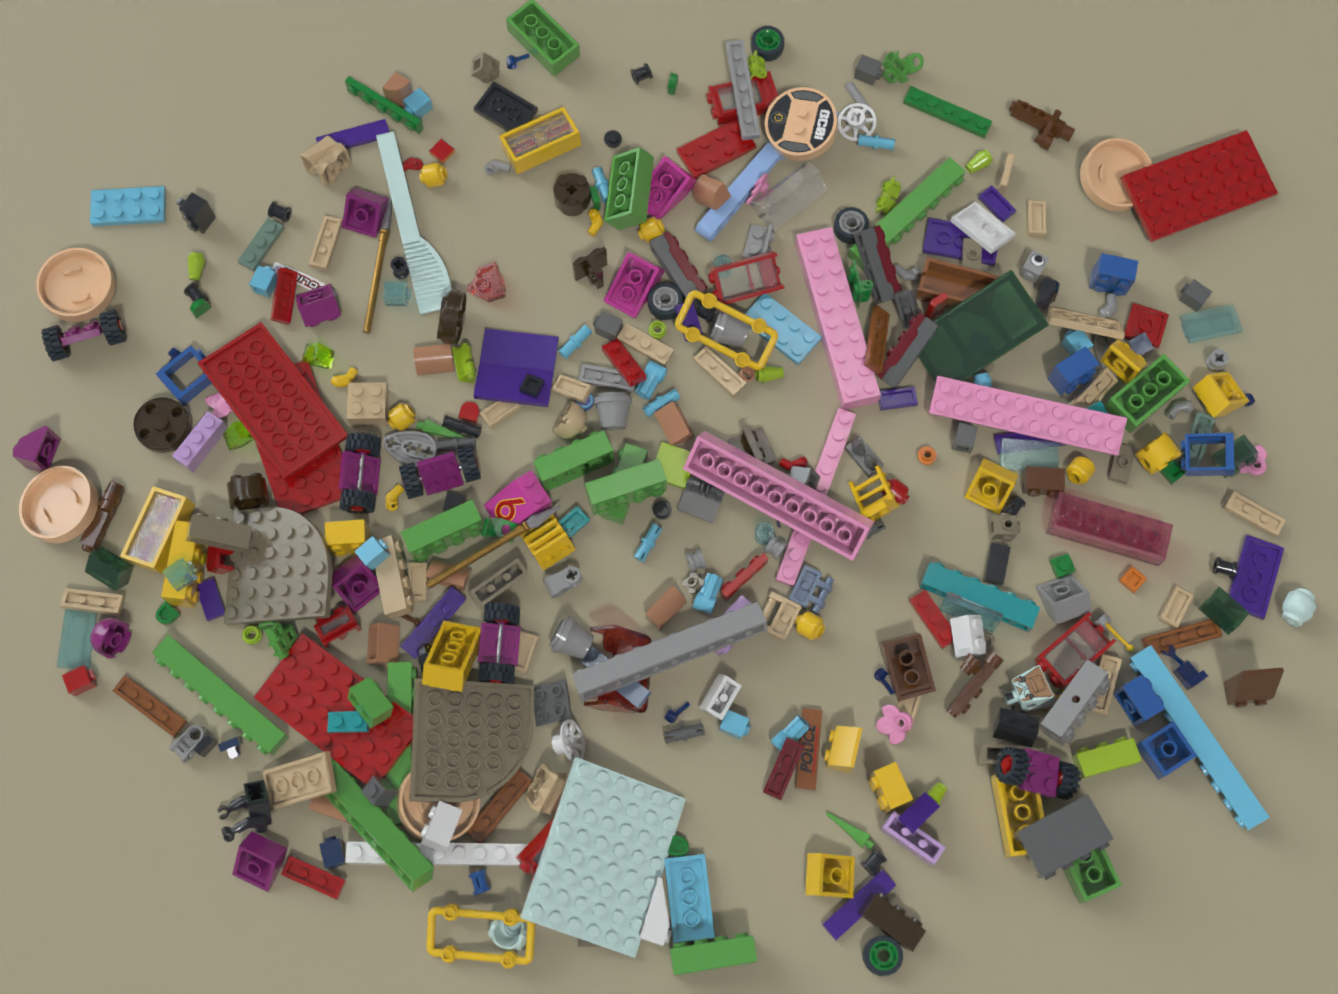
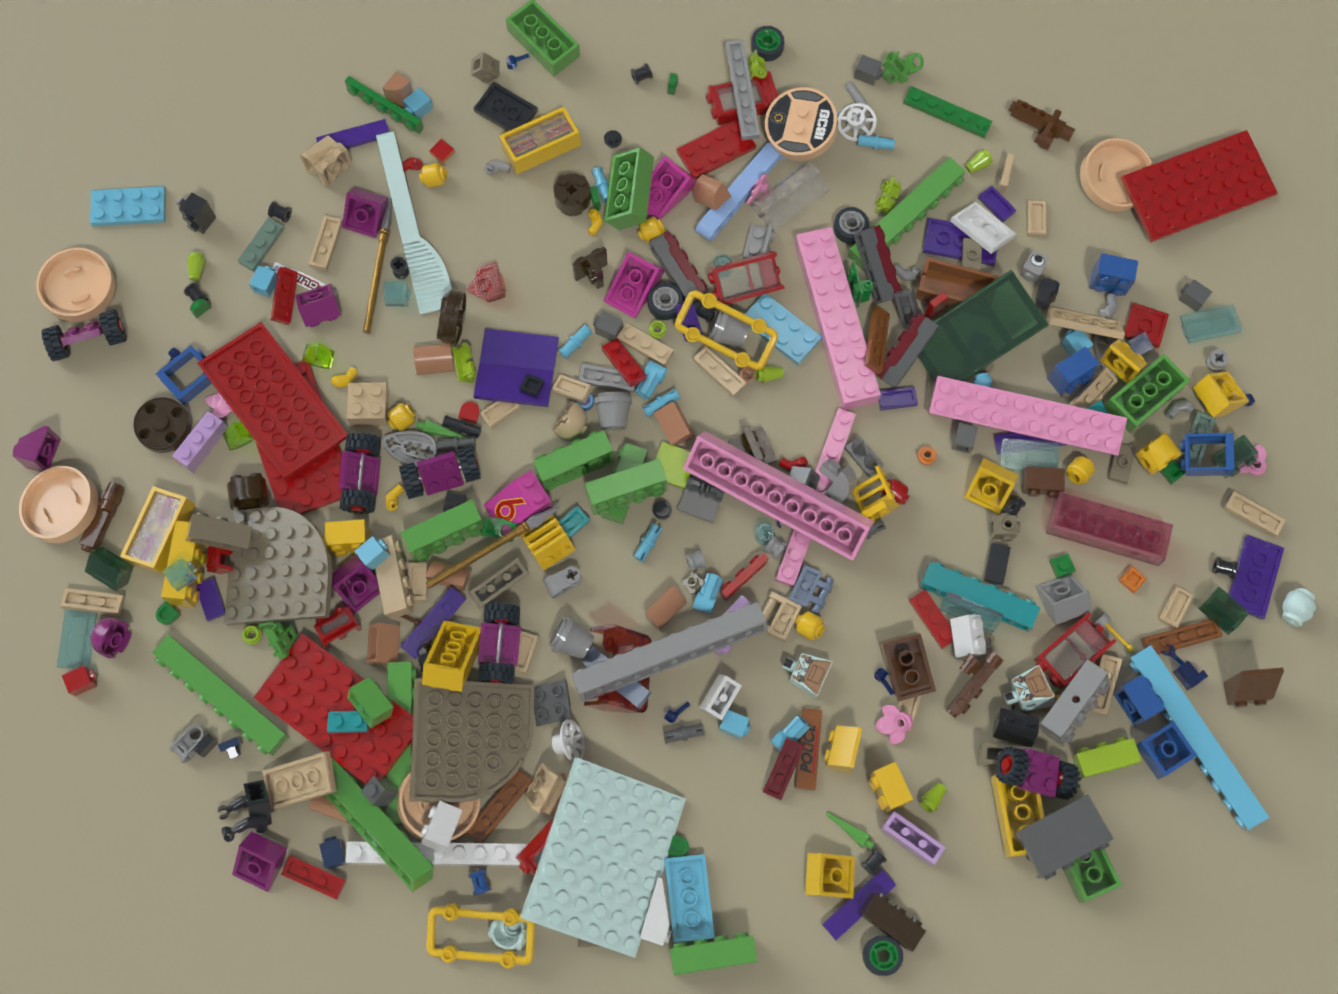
dark orange tile [112,675,188,738] -> none
dark purple tile [898,792,940,834] -> none
none -> torso [782,653,832,699]
none -> light grey brick [819,458,857,504]

